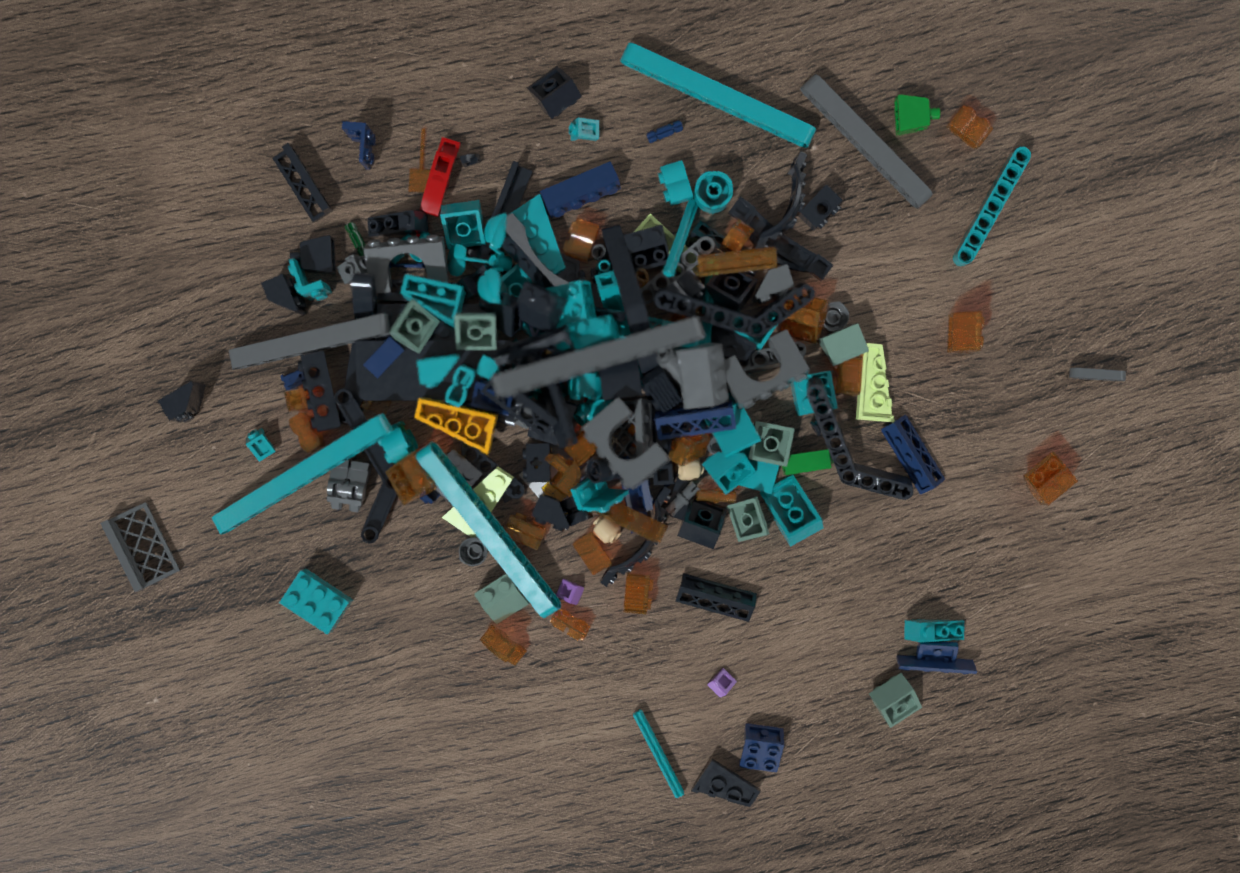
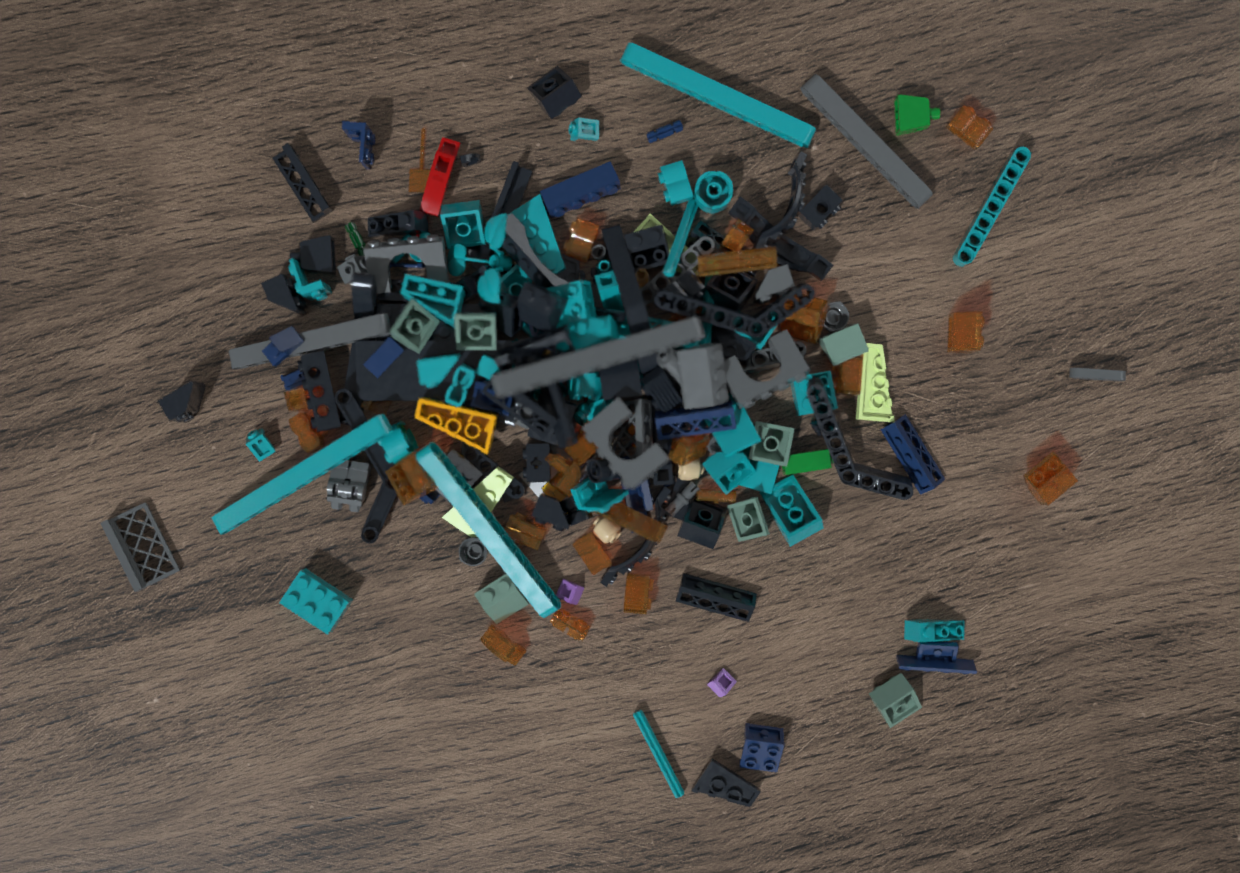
none -> dark blue slope [262,326,305,366]

